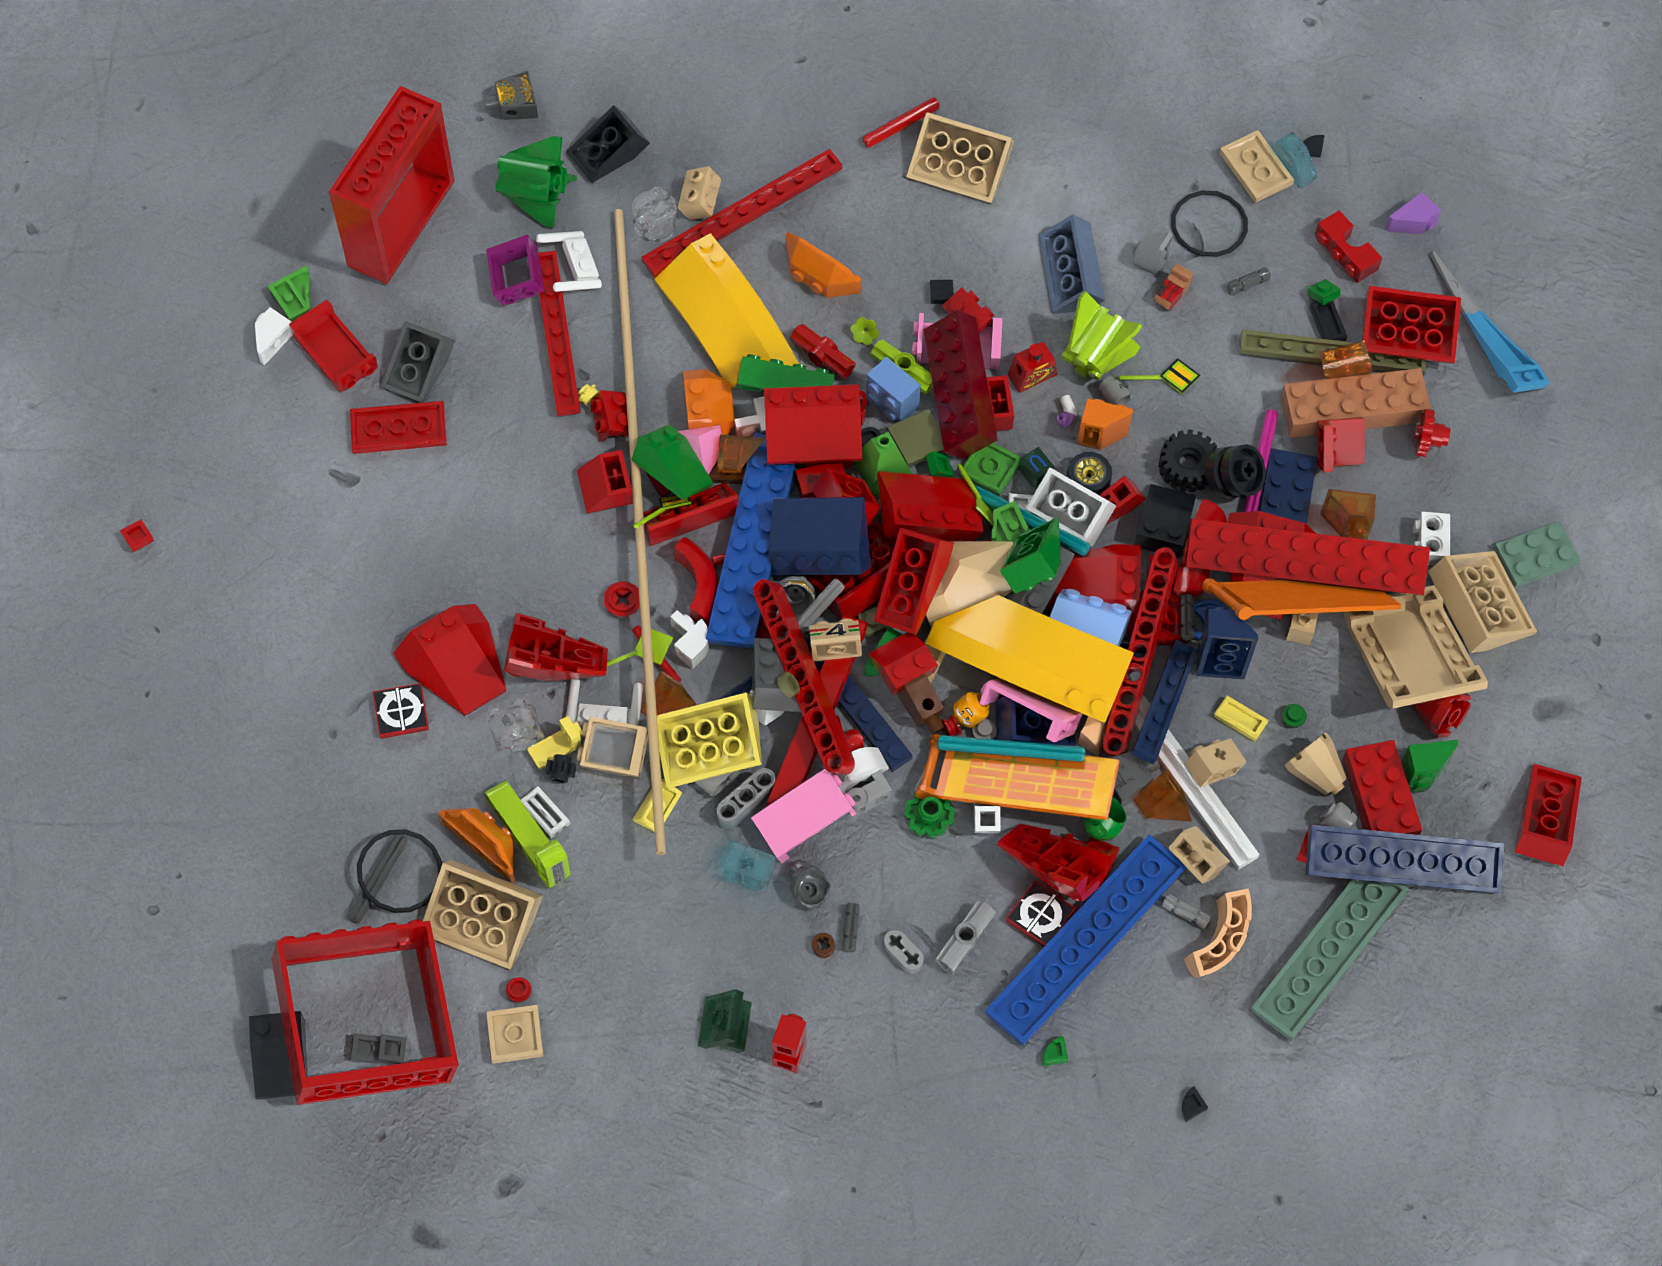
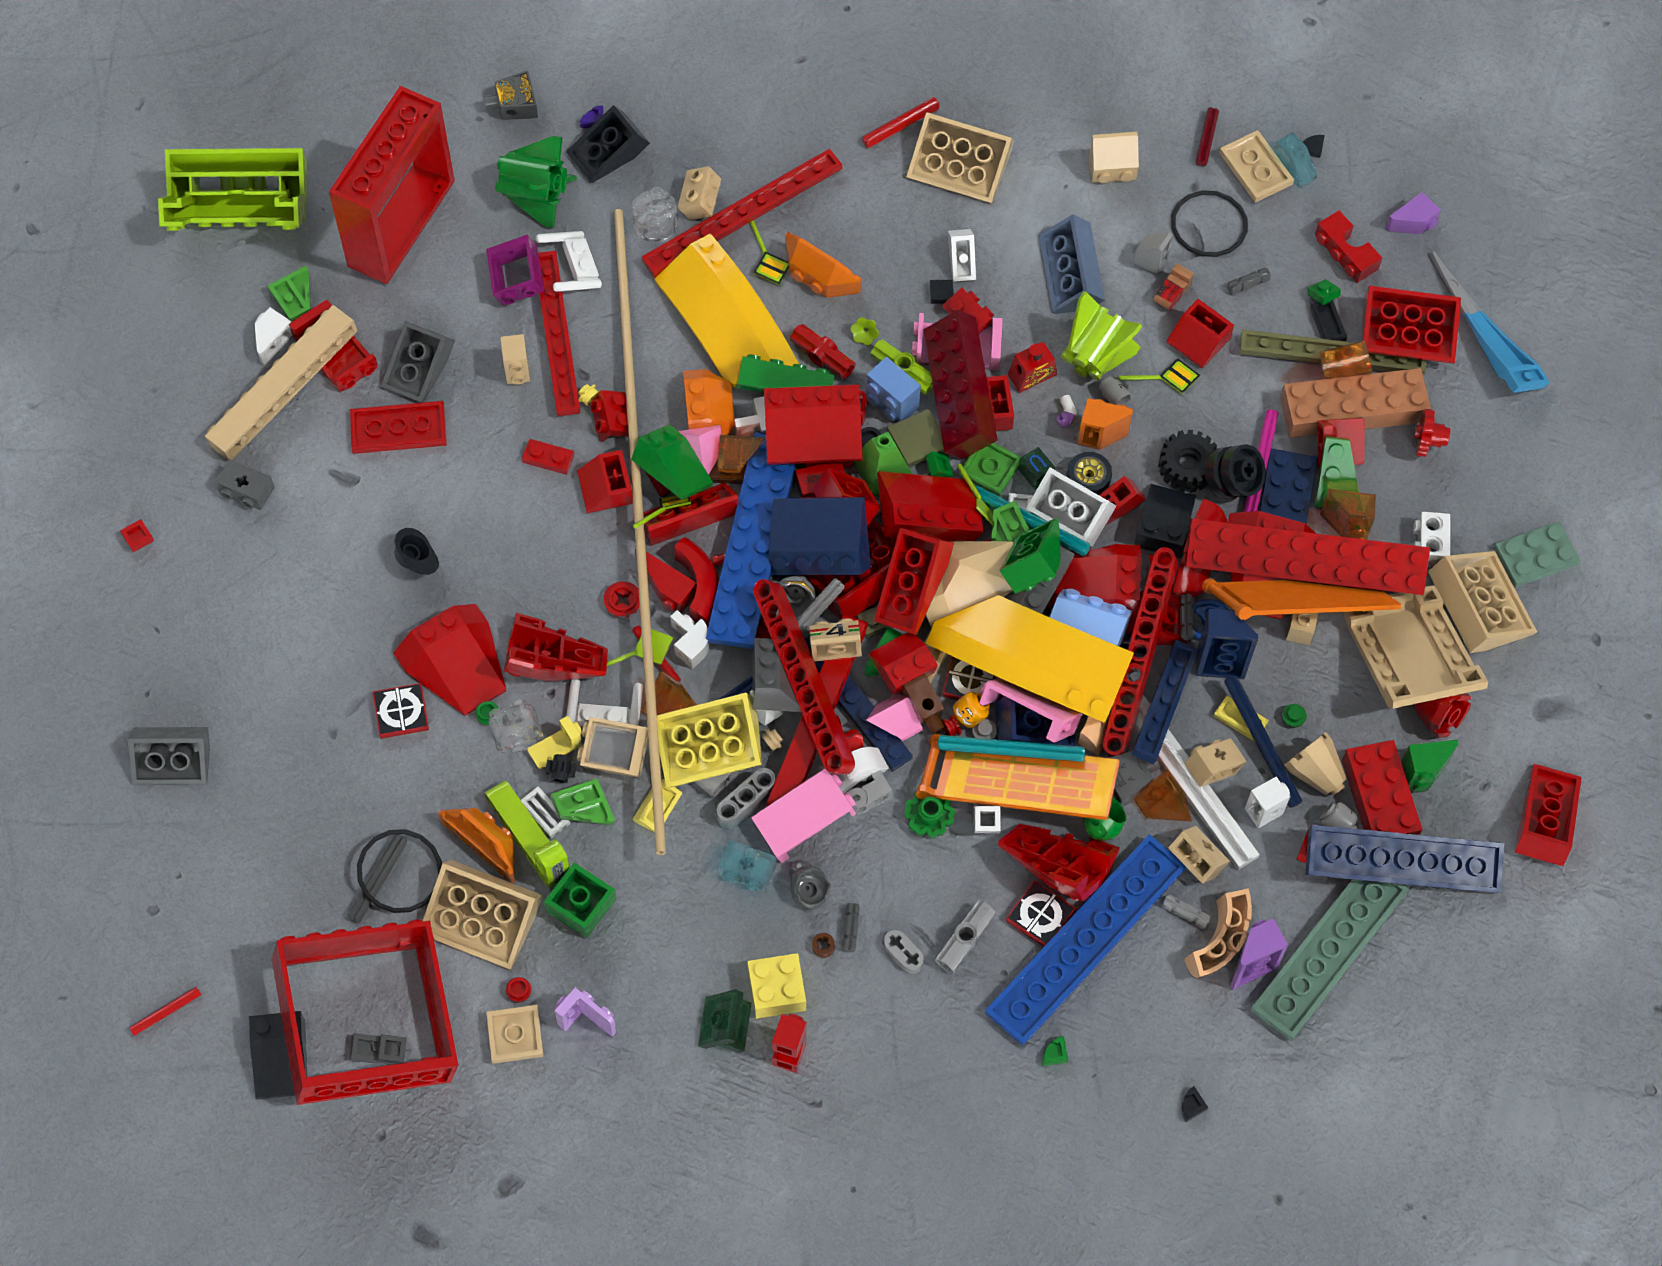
olive tile [777,672,800,698] -> none
none -> dark grey slope [128,727,210,784]
none -> red bar [129,987,201,1036]
none -> lime wedge [158,148,308,231]
none -> tan brick [205,305,358,460]
none -> dark grey brick [215,459,275,510]
none -> black piece [394,528,439,575]
none -> green plate [475,701,500,725]
none -> tan brick [501,334,530,385]
none -> red plate [522,438,575,475]
none -> green brick [544,863,616,938]
none -> bright green wing [550,778,615,825]
none -> lavender bracket [555,988,616,1037]
none -> dark purple tile [580,105,604,128]
none -> red slope [635,549,697,613]
none -> light yellow brick [748,953,806,1019]
none -> piece [750,220,789,285]
none -> tan plate [762,728,783,751]
none -> bright pink slope [866,694,923,741]
none -> tile [942,656,997,706]
none -> white slope [948,229,976,282]
none -> tan slope [1088,132,1139,183]
none -> red slope [1166,299,1234,369]
none -> dark red axle [1195,107,1219,167]
none -> dark blue axle [1224,675,1302,808]
none -> medium lavender slope [1230,919,1288,990]
none -> white brick [1245,777,1290,829]
none -> wing [1315,436,1363,512]

